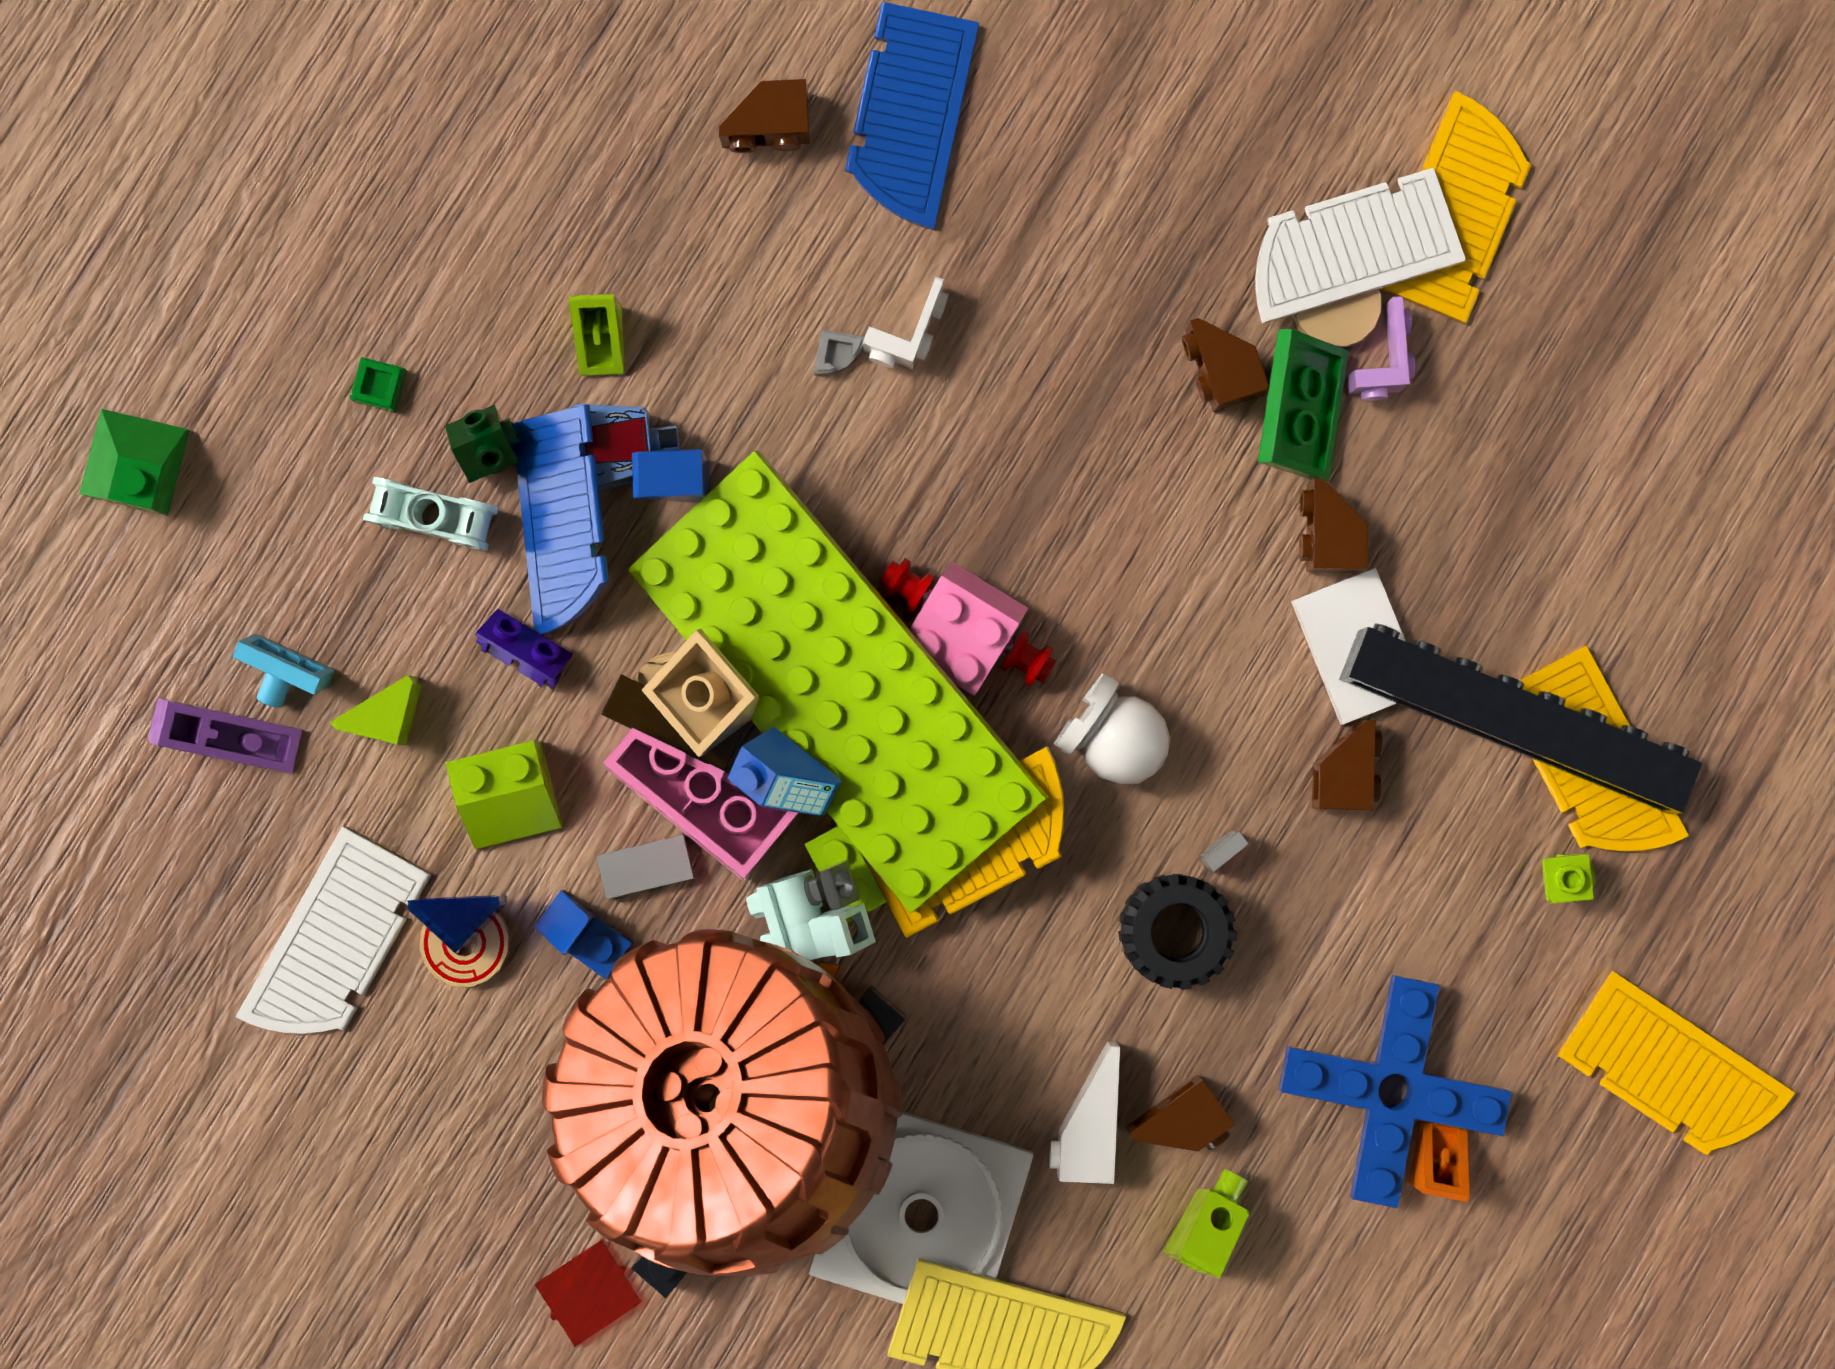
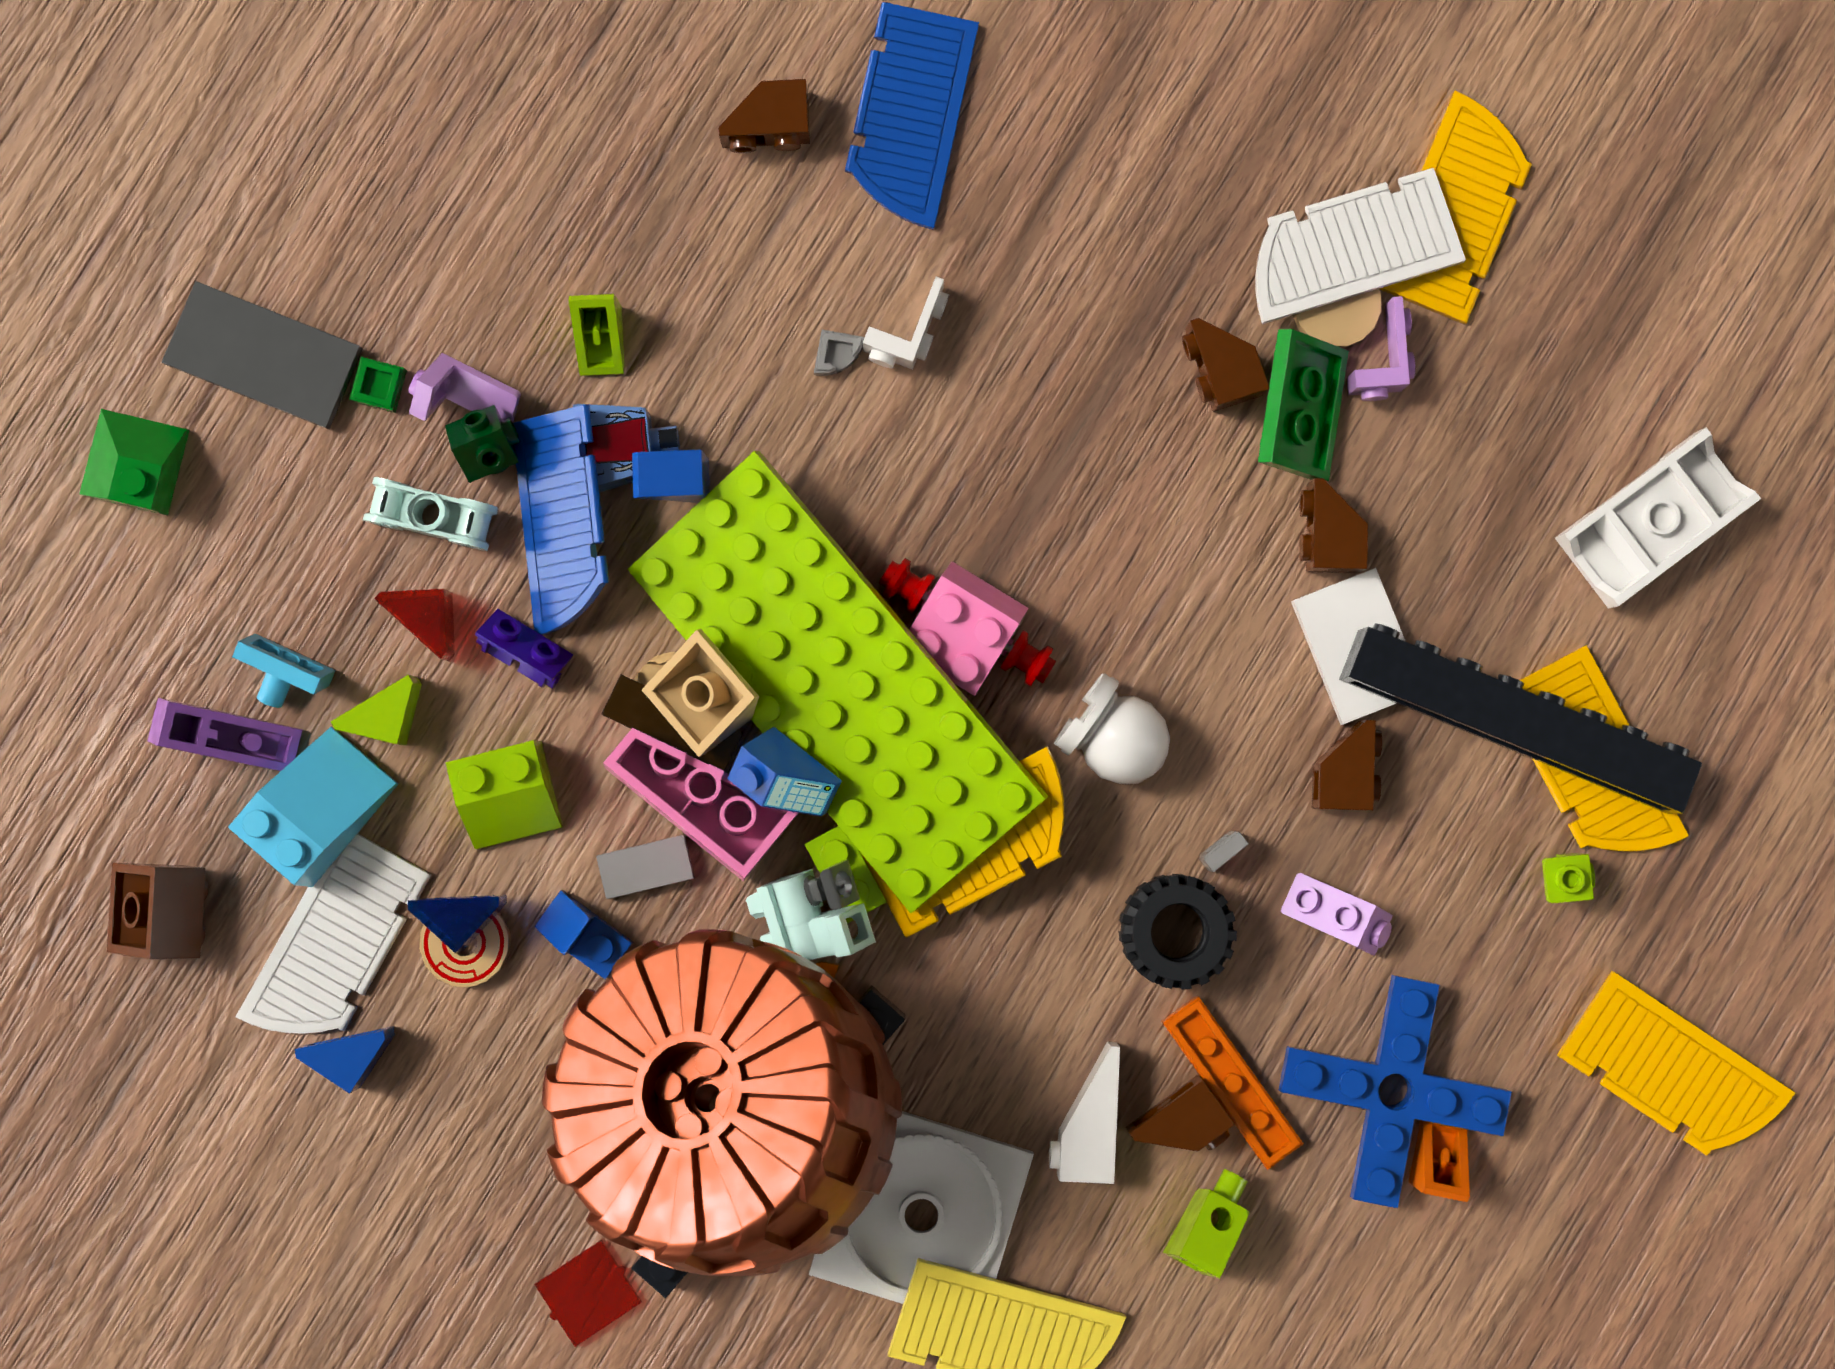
none -> reddish brown slope [107,863,208,959]
none -> dark grey tile [161,281,363,430]
none -> medium azure slope [228,727,399,887]
none -> blue slope [294,1026,395,1094]
none -> clear red slope [374,589,455,661]
none -> lavender bracket [409,353,521,422]
none -> orange tile [1161,996,1304,1170]
none -> bracket [1281,873,1393,956]
none -> white piece [1555,427,1761,609]

